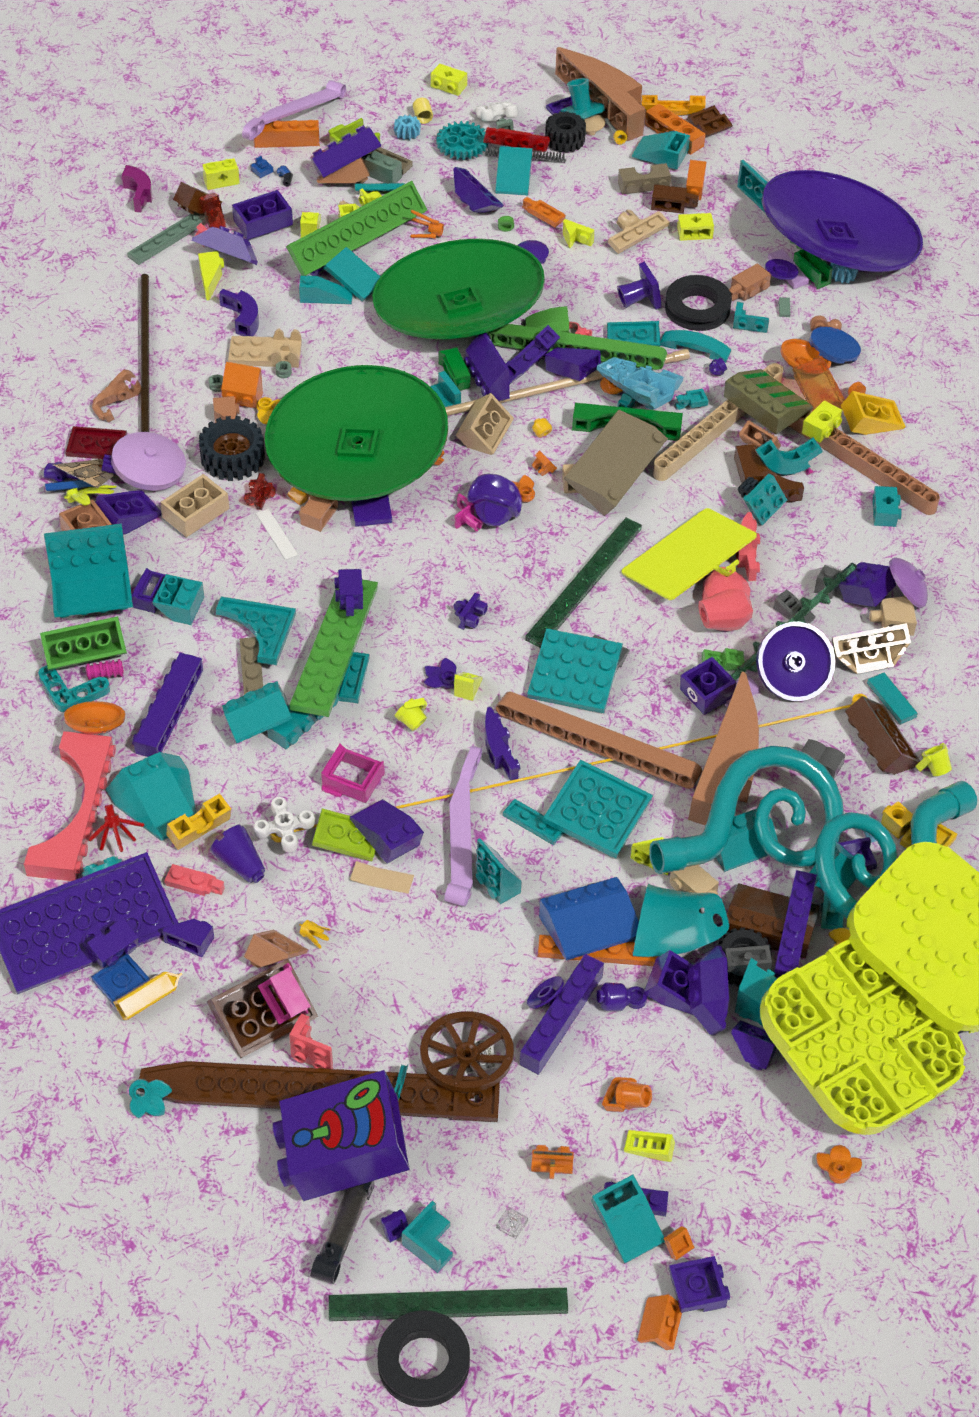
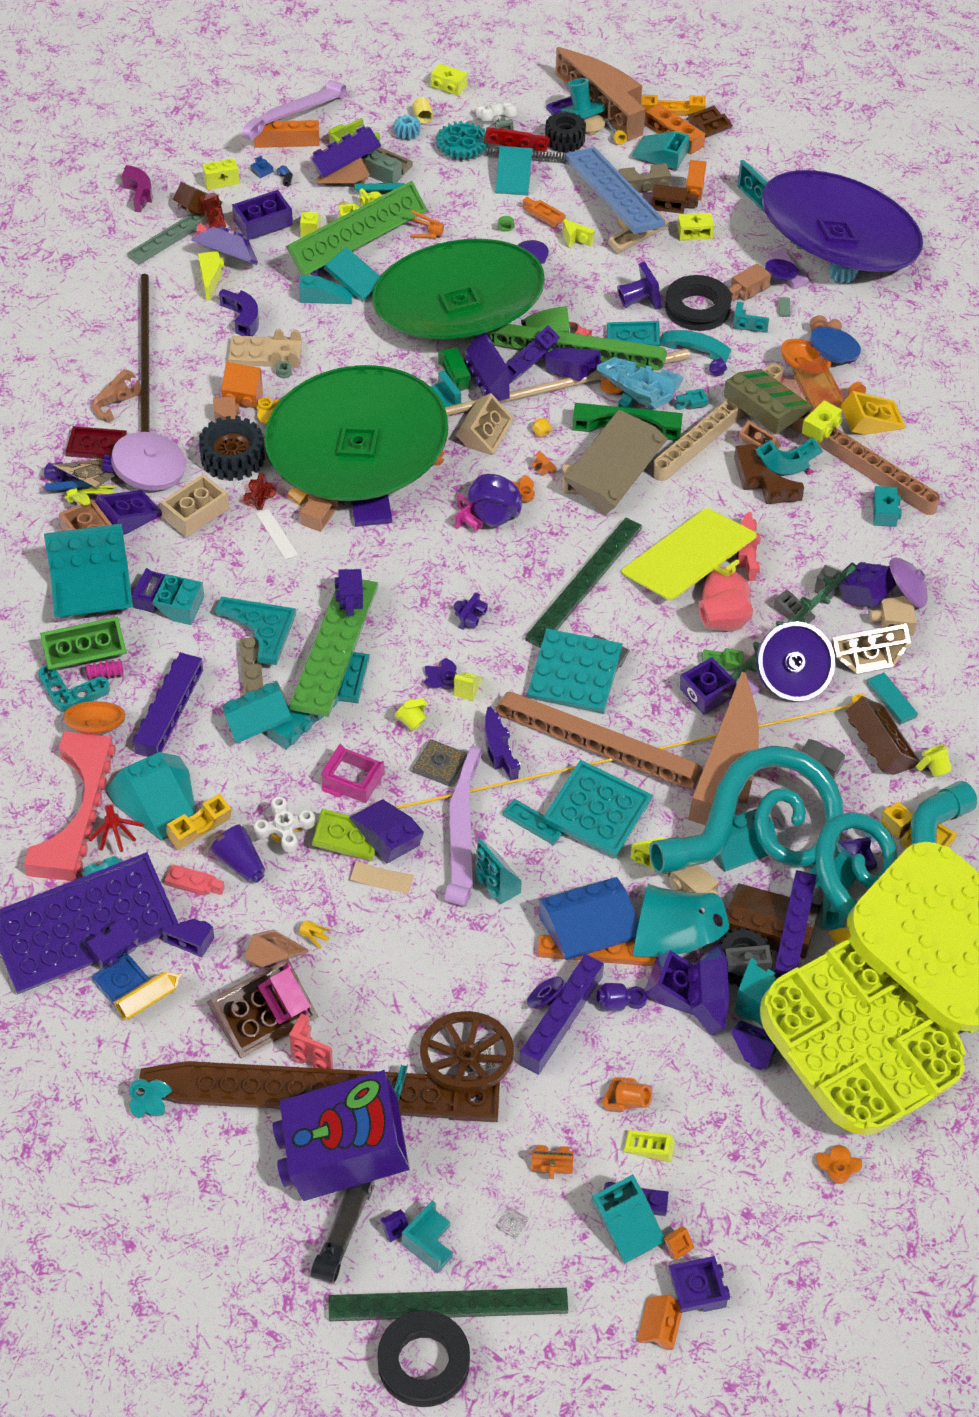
sand green bush [209,374,223,392] -> none
dark purple wedge [453,167,504,213] -> none
teal plate [737,474,787,526] -> none
green window [793,249,833,290] -> none
none -> dark grey plate [413,739,467,786]
none -> medium blue plate [565,147,665,234]

